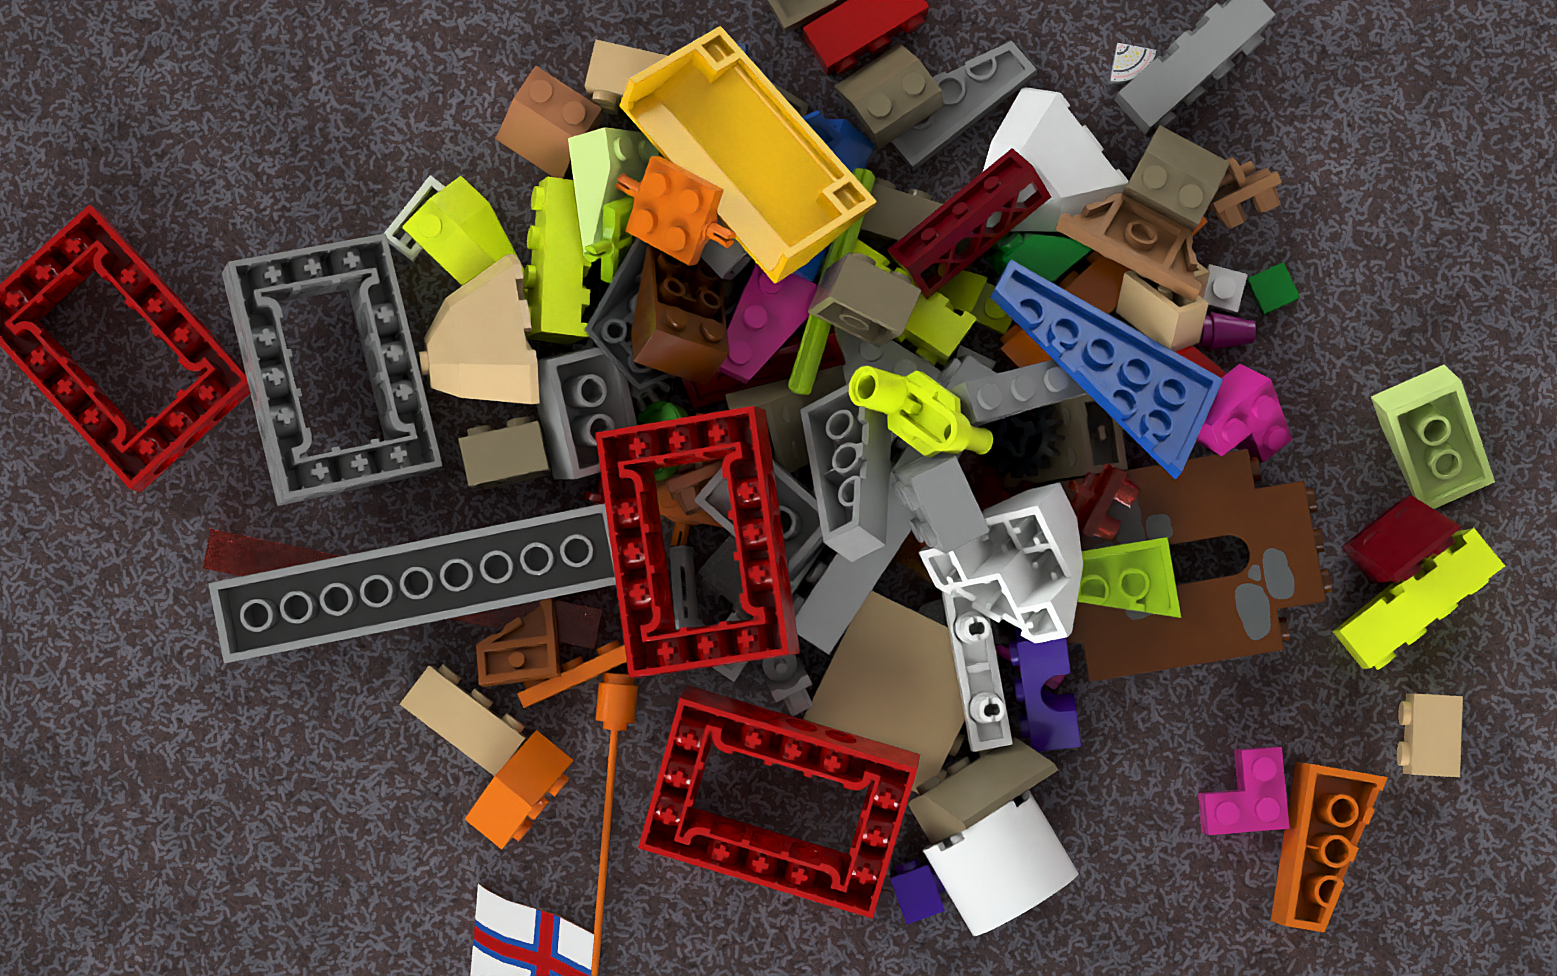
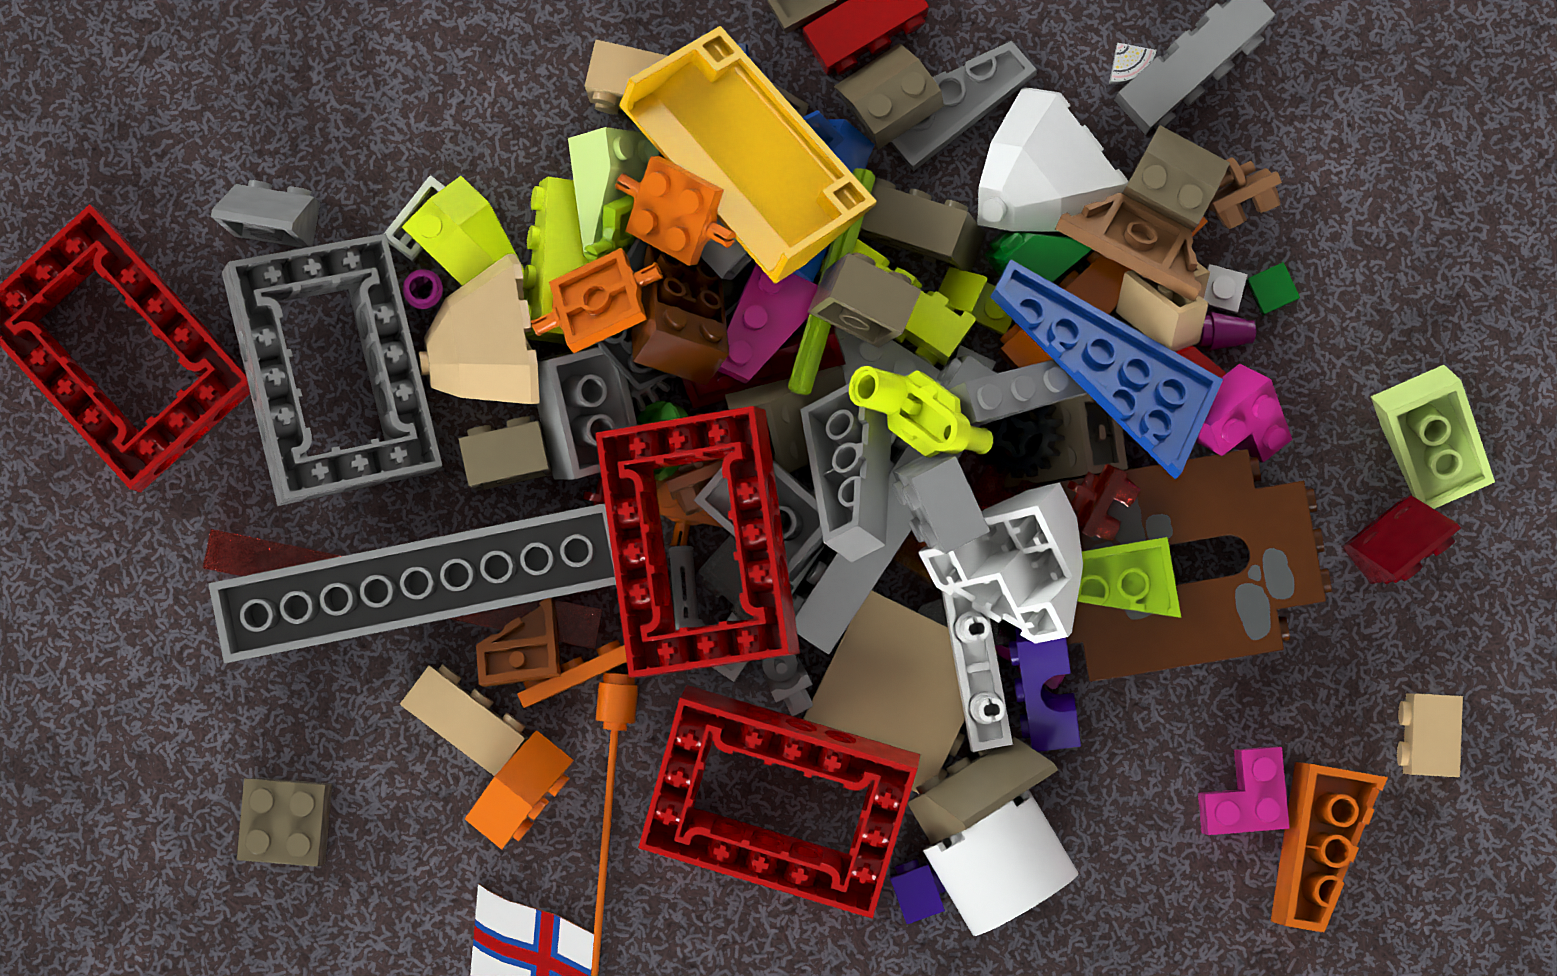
nougat slope [496,65,605,179] -> none
dark red fence [887,148,1051,299] -> none
neon yellow wedge [1332,528,1505,670] -> none
none -> light grey slope [211,180,320,248]
none -> dark tan brick [237,777,332,867]
none -> magenta cone [403,269,443,309]
none -> orange plate [531,248,663,353]

